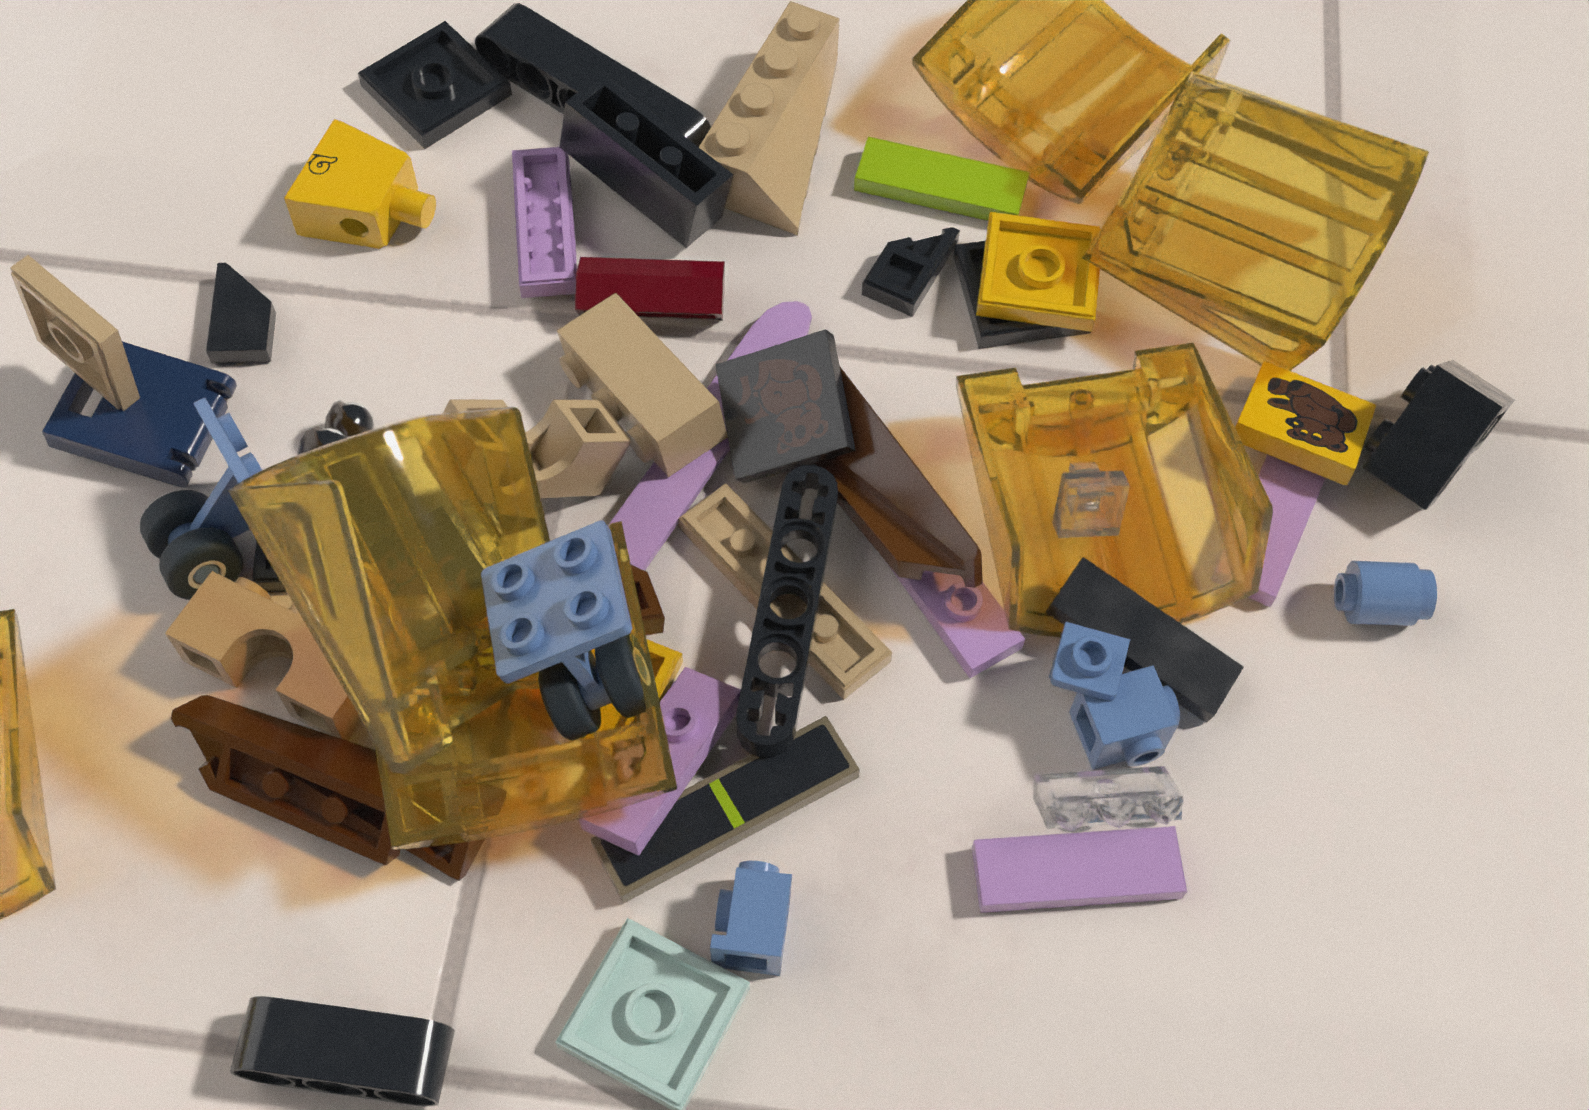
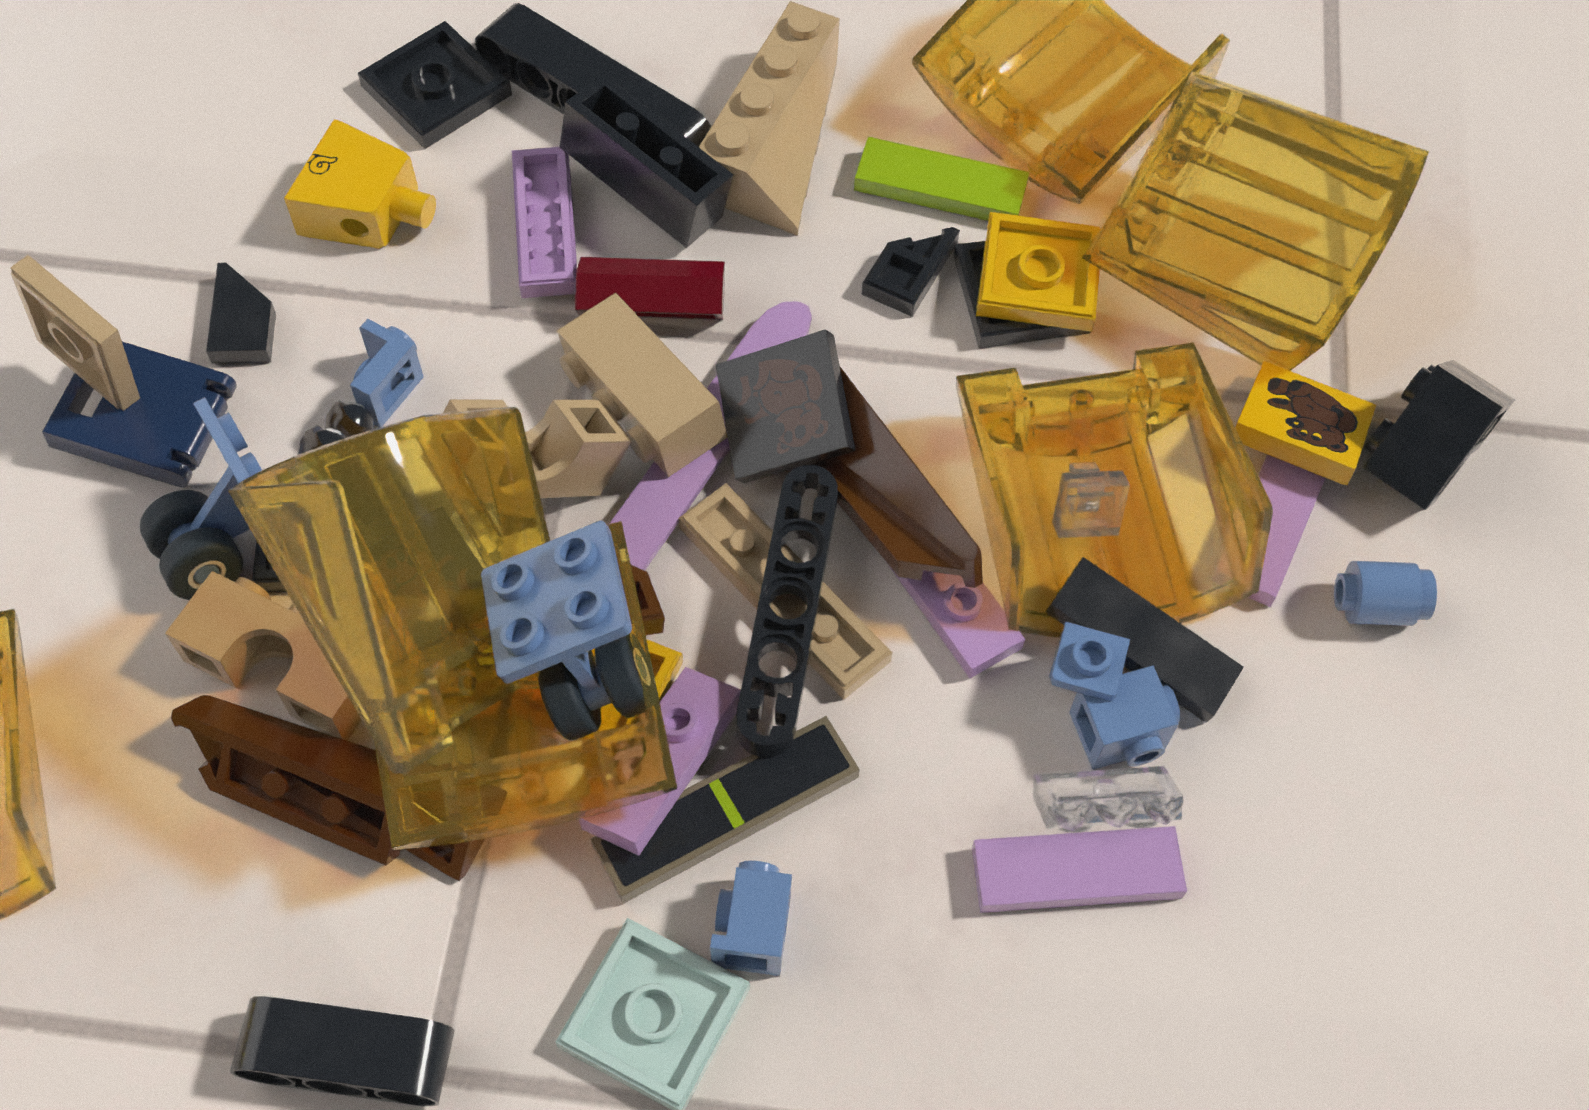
none -> medium blue bracket [350,319,424,428]

